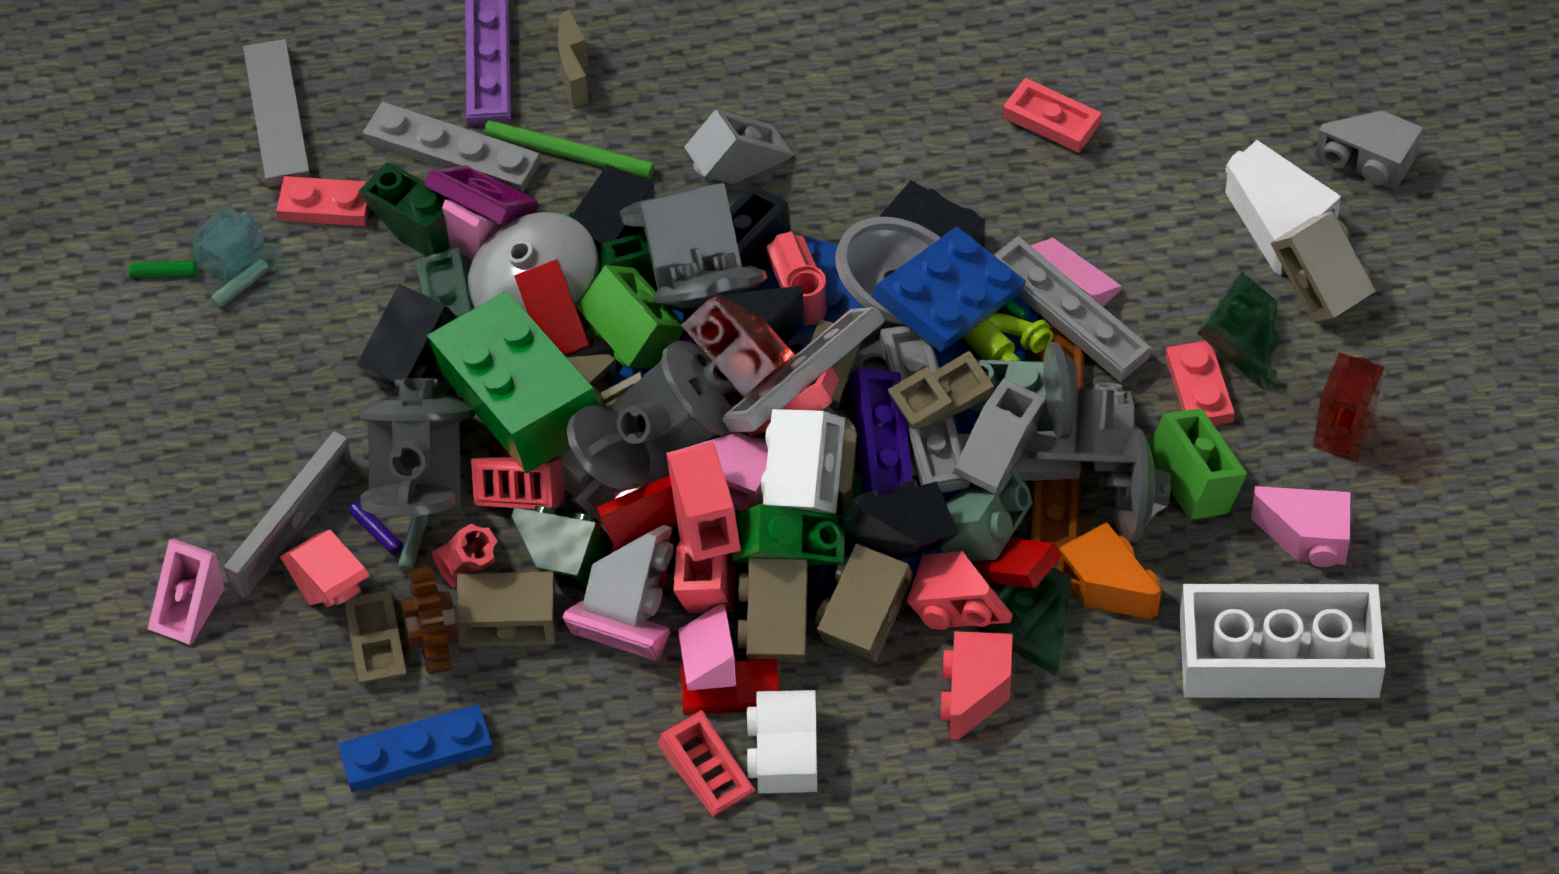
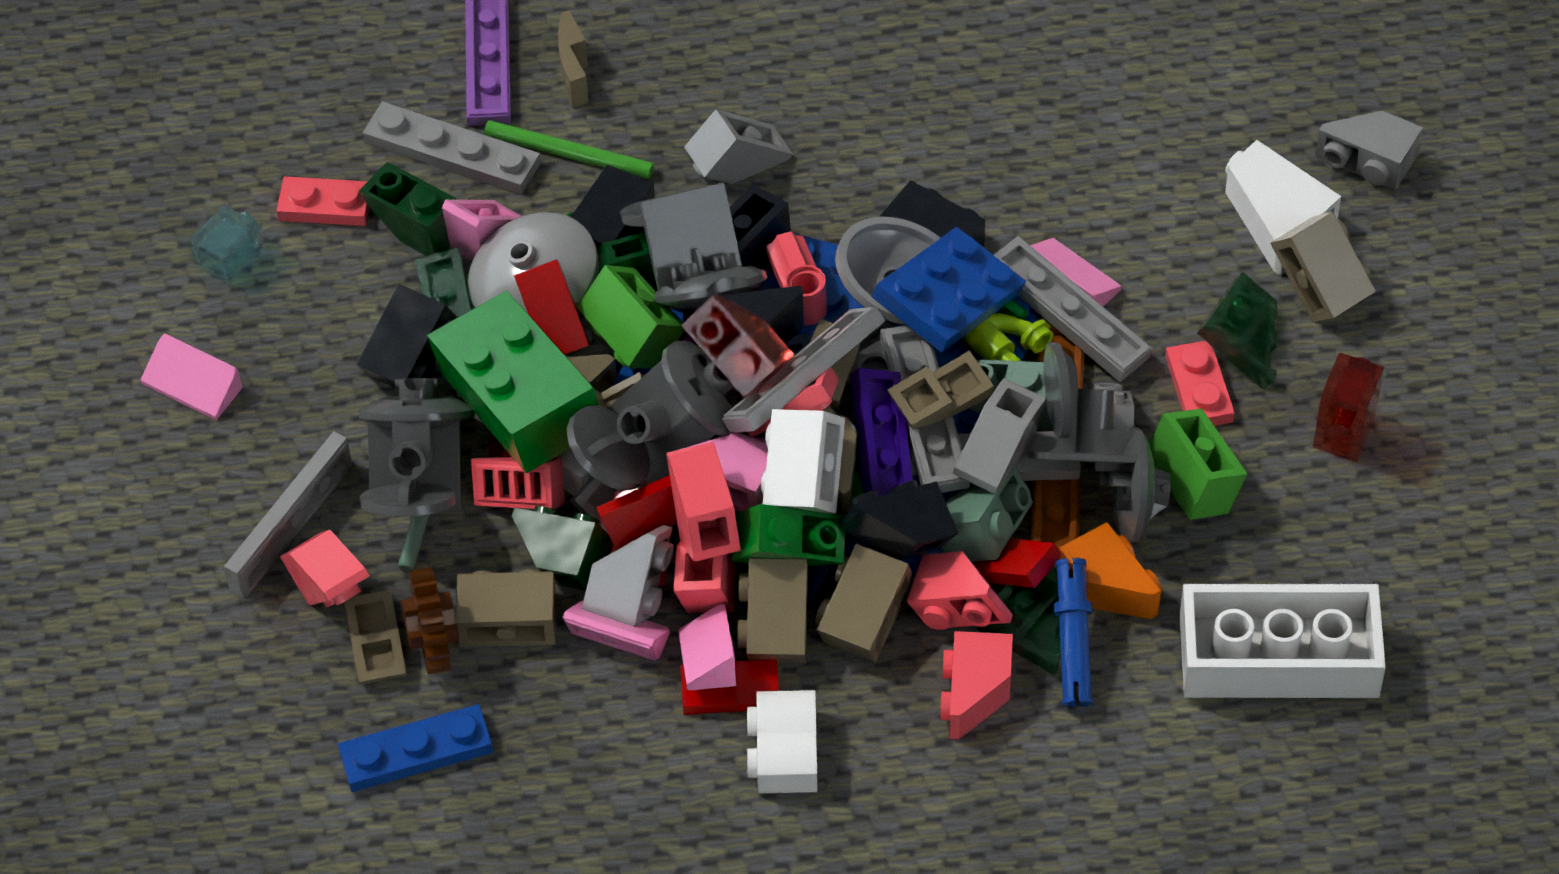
green piece [128,261,197,278] -> none
bright pink slope [148,538,225,645] -> none
sand green piece [211,259,270,308] -> none
light grey tile [243,39,310,188] -> none
dark purple piece [349,502,403,555] -> none
magenta tile [424,165,540,224] -> none
coral piece [432,523,497,588] -> none
coral slope [657,710,755,817] -> none
coral plate [1003,78,1102,153] -> none
bright pink slope [1251,486,1350,567] -> none
none -> bright pink slope [140,334,242,421]
none -> blue pin [1054,558,1093,707]

